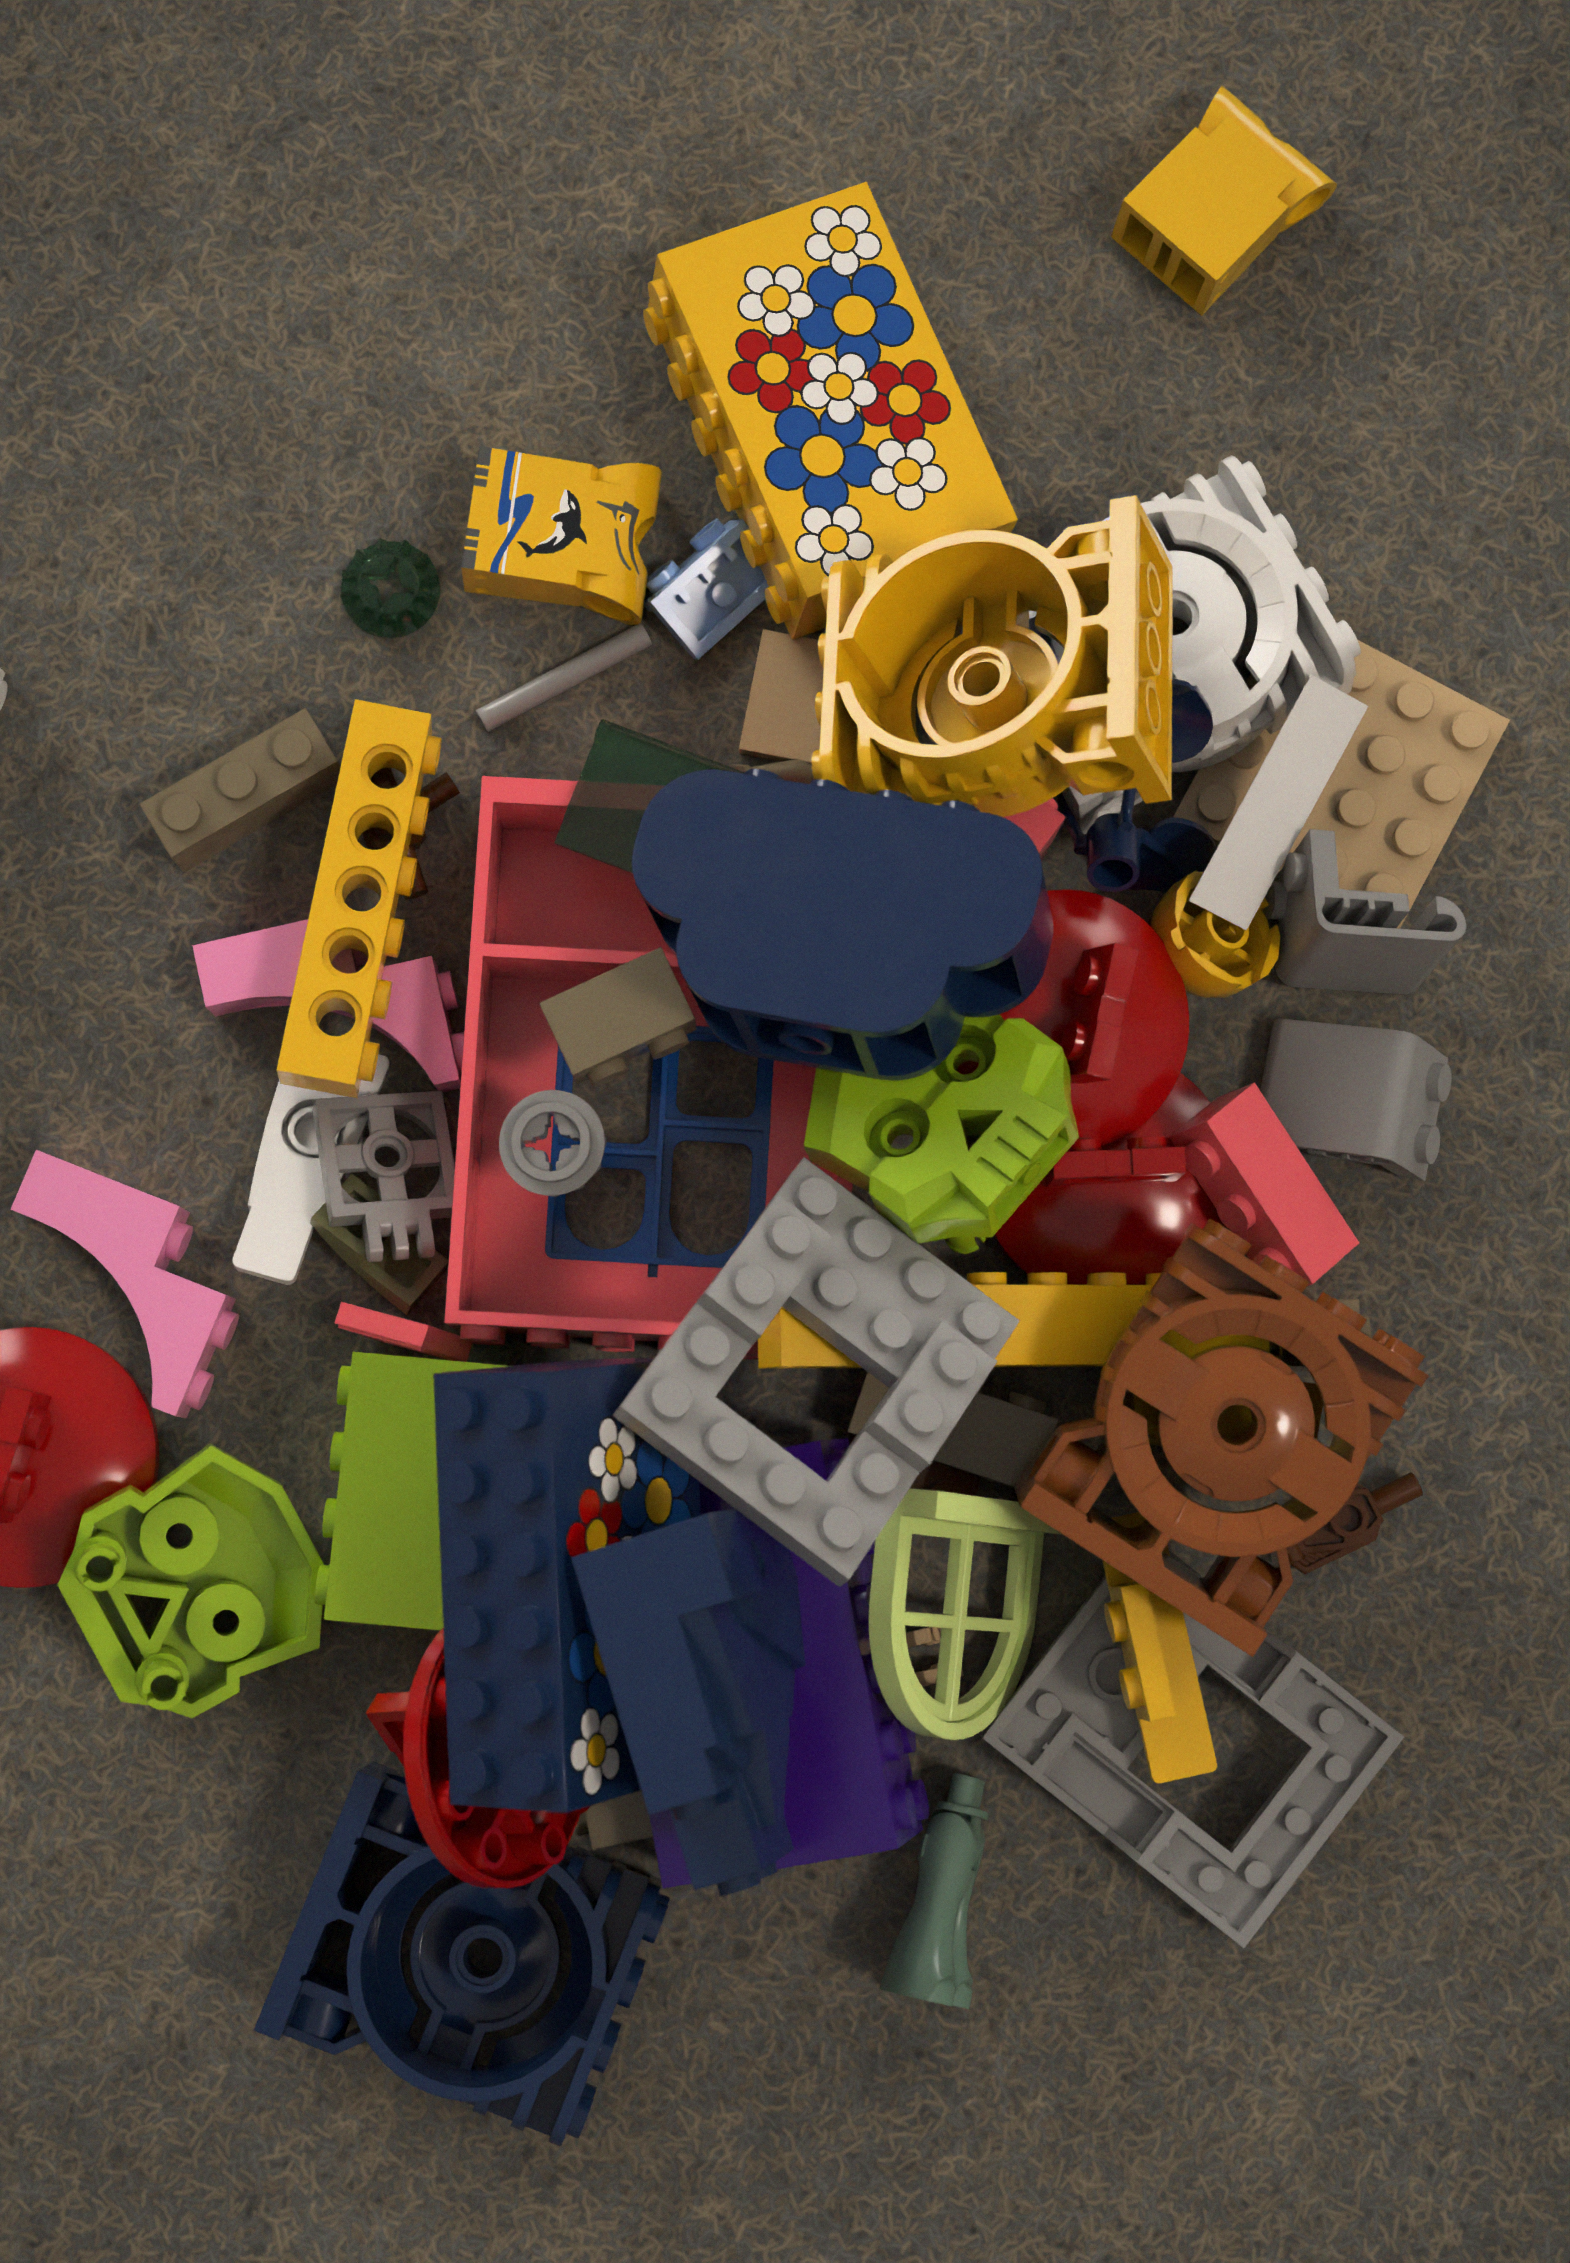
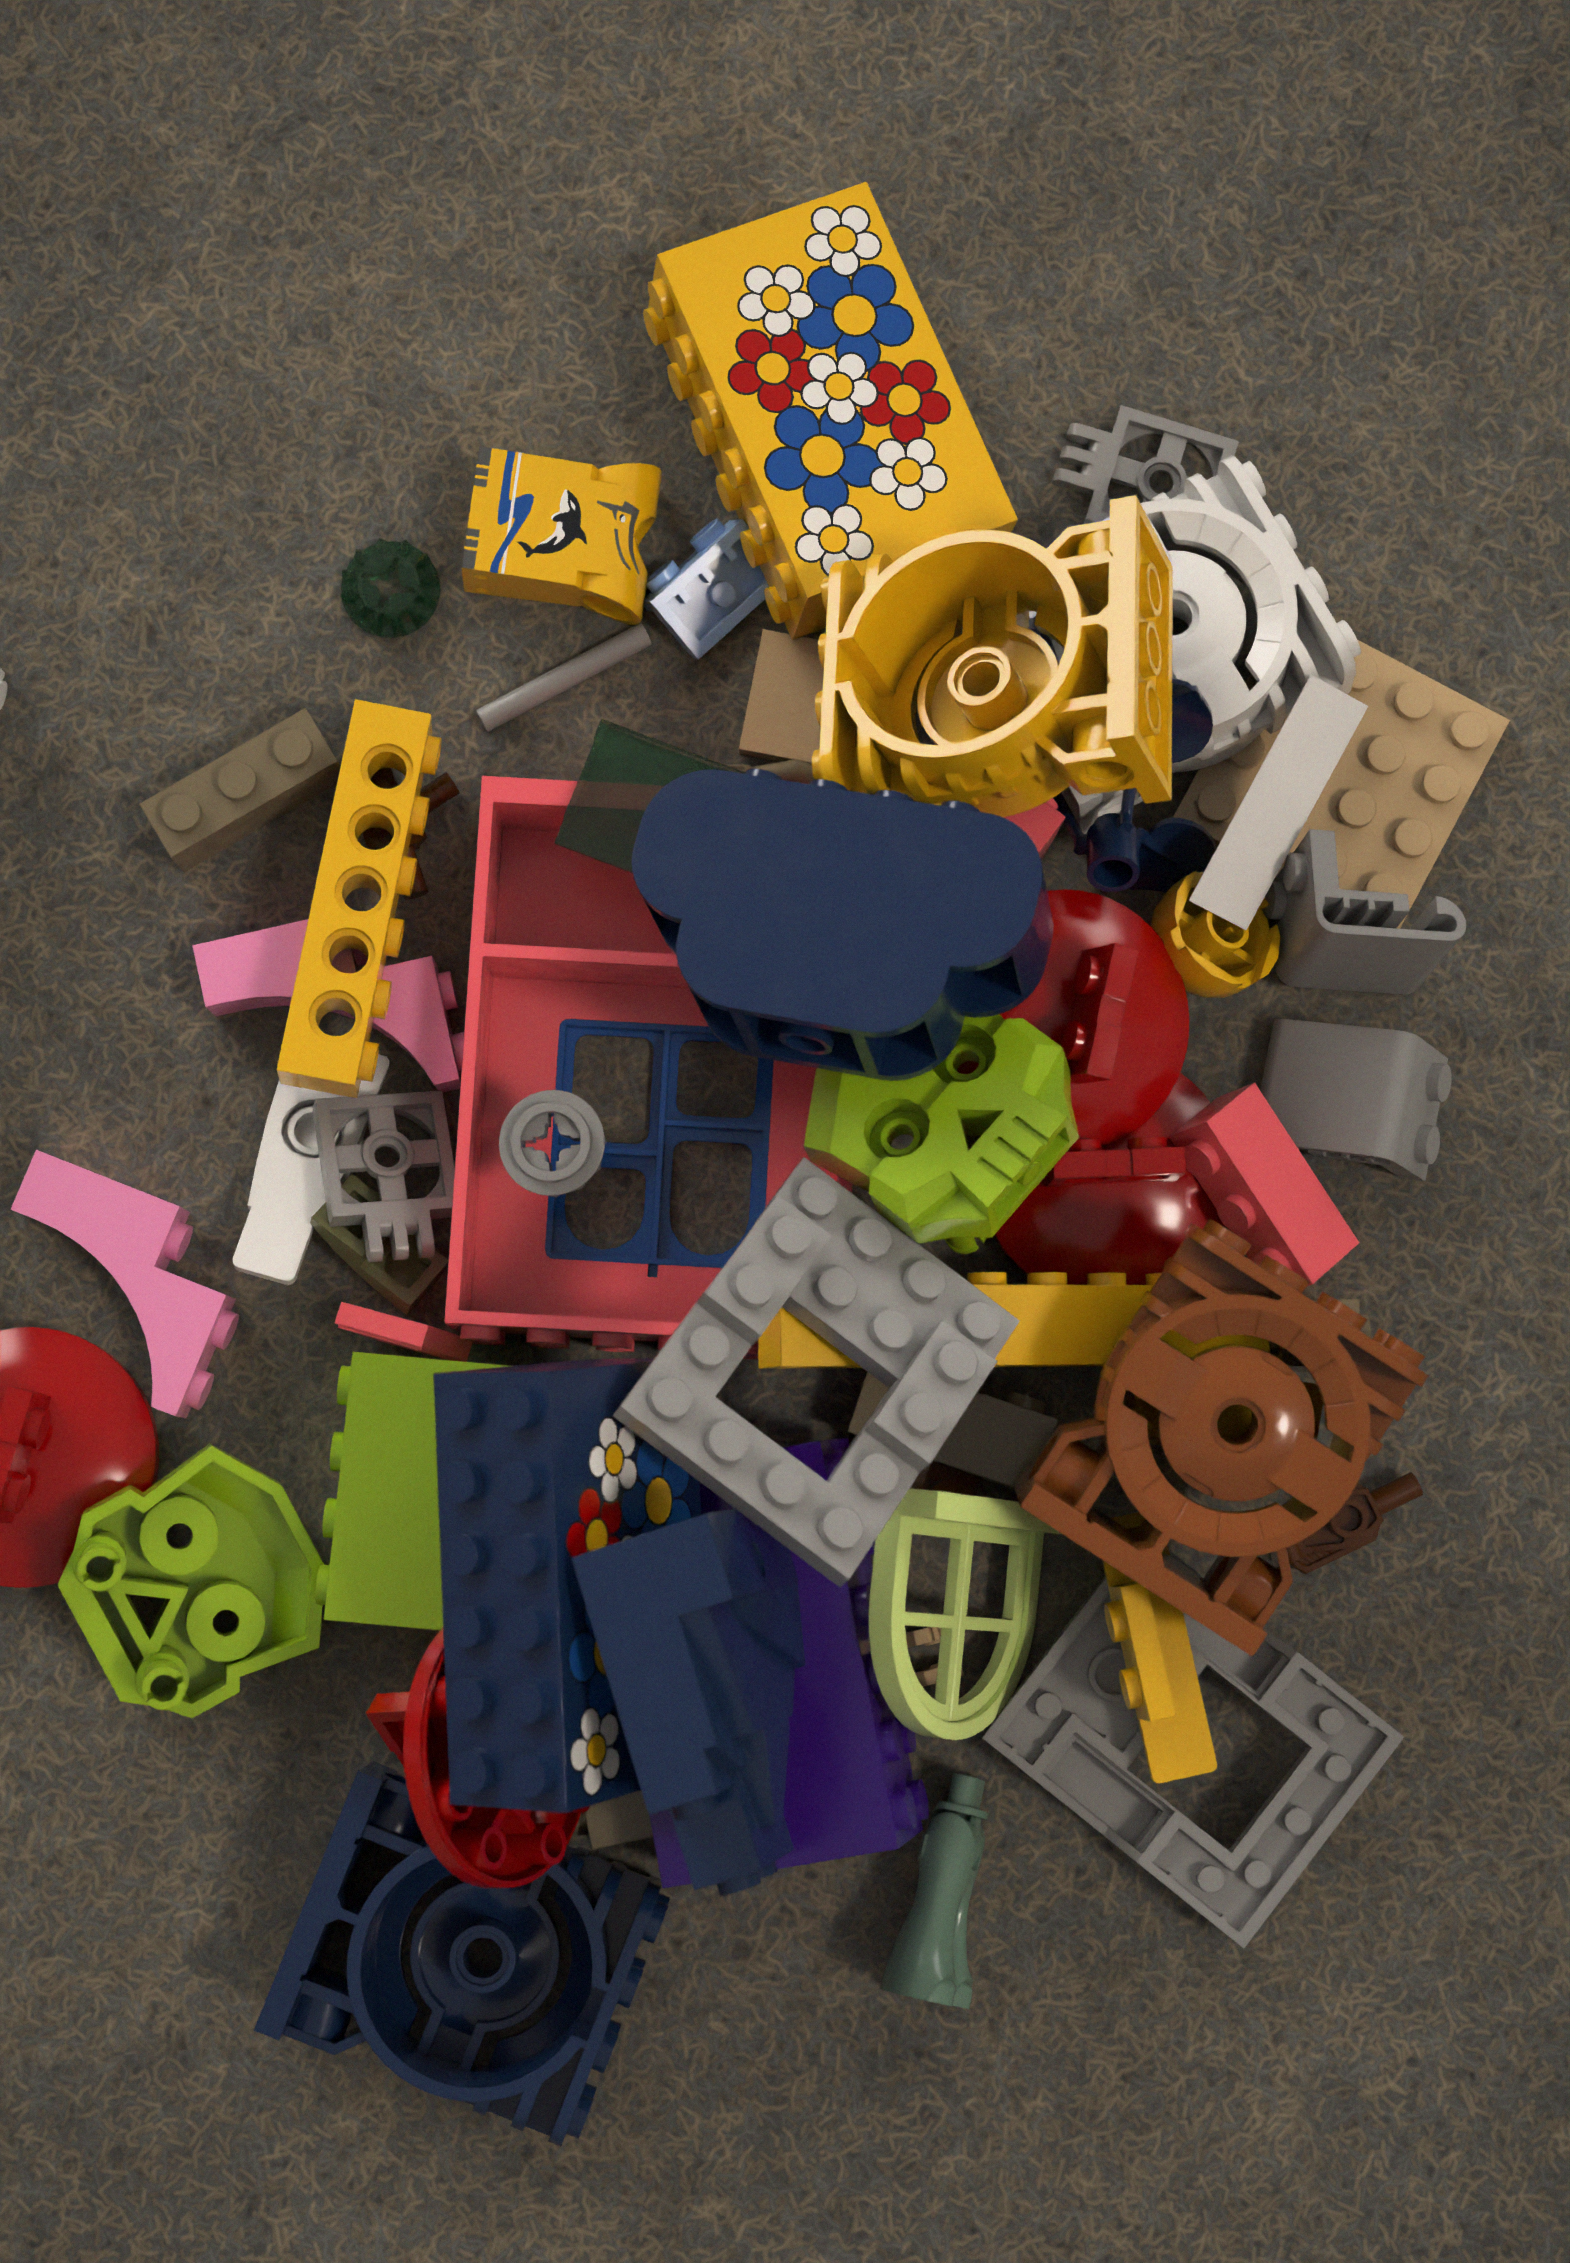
dark tan brick [539,947,697,1087] -> none
yellow piece [1111,86,1337,316] -> none
none -> light grey piece [1052,405,1239,524]

